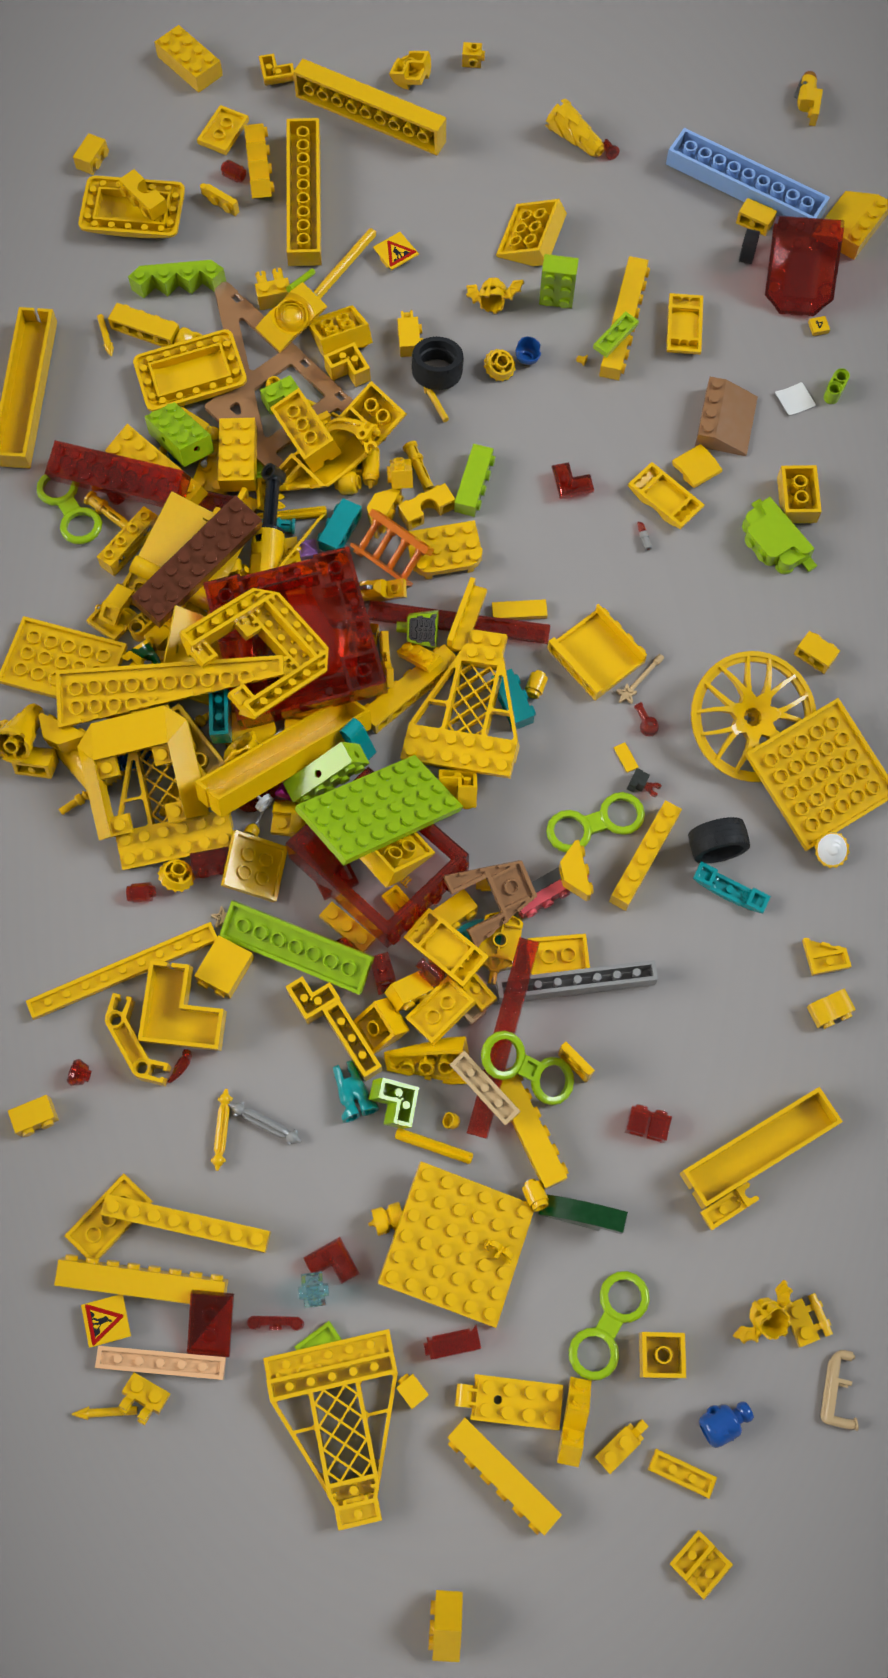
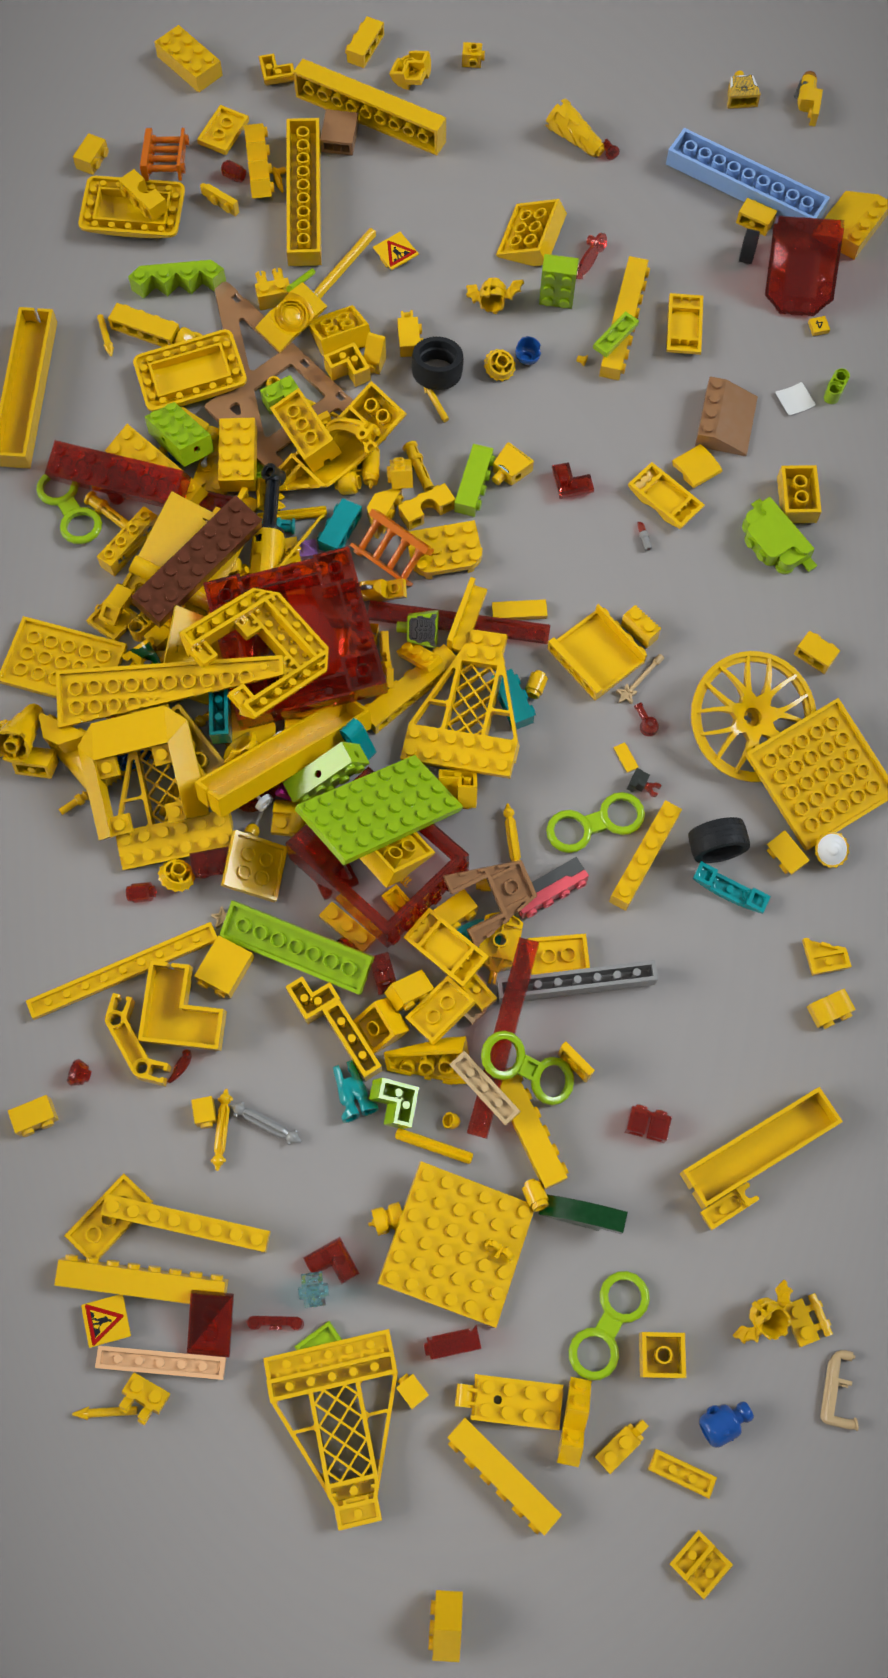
clear red arm [415,958,445,987] -> none
yellow slope [559,840,594,901] -> none
none -> orange fence [140,128,189,181]
none -> yellow brick [191,1096,217,1129]
none -> yellow bar [272,166,286,193]
none -> medium nougat brick [320,109,359,155]
none -> yellow brick [345,16,384,68]
none -> yellow slope [363,332,386,374]
none -> yellow torso [492,442,534,485]
none -> yellow wheel [503,803,521,861]
none -> clear red brick [576,233,607,279]
none -> yellow brick [621,605,661,648]
none -> yellow torso [727,70,761,109]
none -> yellow brick [766,830,810,875]

